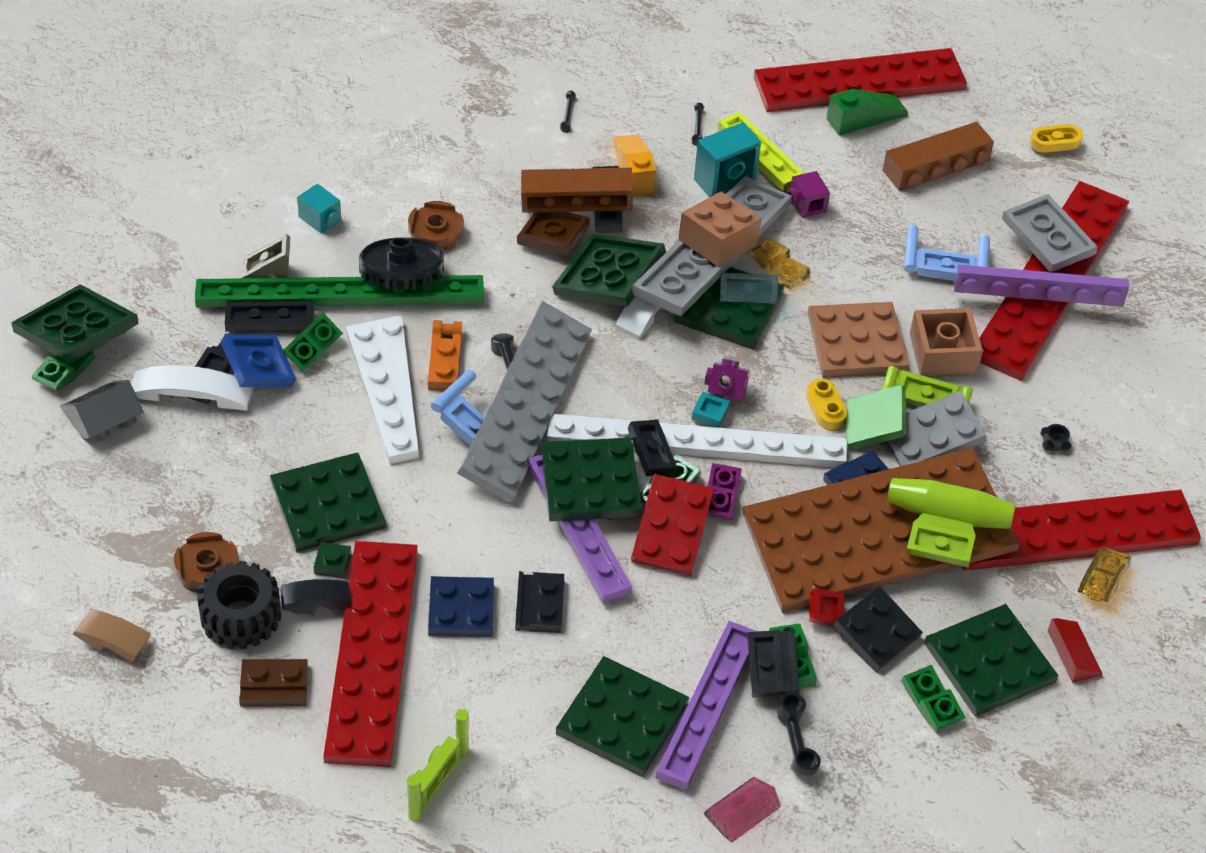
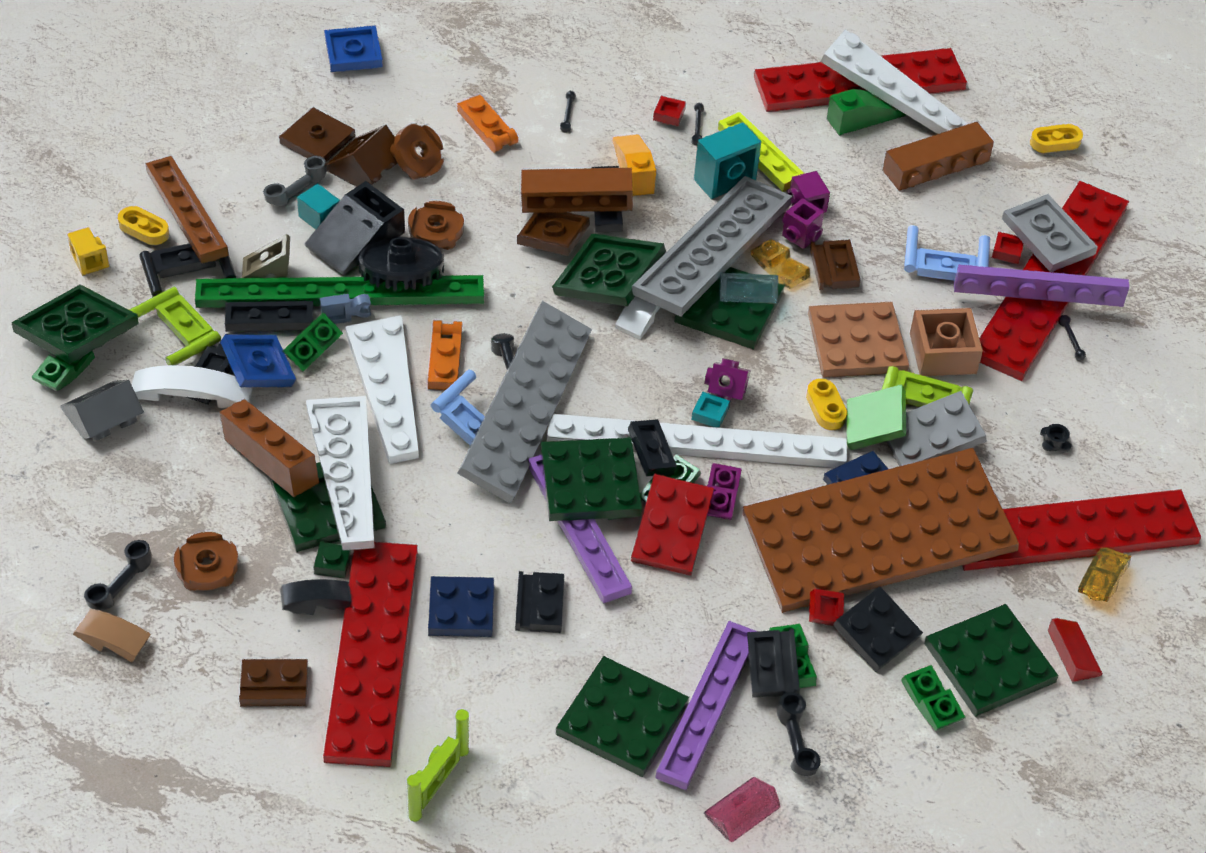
black tyre [197,561,281,649] -> none
nougat brick [678,192,762,267] -> none
lime plate [887,478,1015,568] -> none
none -> yellow brick [67,227,109,276]
none -> black bar [84,540,152,610]
none -> yellow plate [118,206,170,245]
none -> lime plate [129,286,221,366]
none -> black plate [139,236,237,297]
none -> dark orange plate [145,156,229,264]
none -> dark orange brick [219,399,319,497]
none -> dark grey bar [263,156,327,206]
none -> reddish brown plate [279,107,355,162]
none -> black slope [305,181,405,275]
none -> white wing [306,396,375,550]
none -> sand blue plate [320,294,371,324]
none -> blue plate [324,25,383,72]
none -> reddish brown slope [326,125,397,187]
none -> dark orange plate [390,123,444,180]
none -> orange plate [457,95,519,152]
none -> red plate [653,96,686,126]
none -> magenta brick [782,198,824,249]
none -> reddish brown plate [810,239,860,290]
none -> white wing [820,29,968,134]
none -> red plate [992,232,1024,264]
none -> black hinge [1059,315,1086,360]

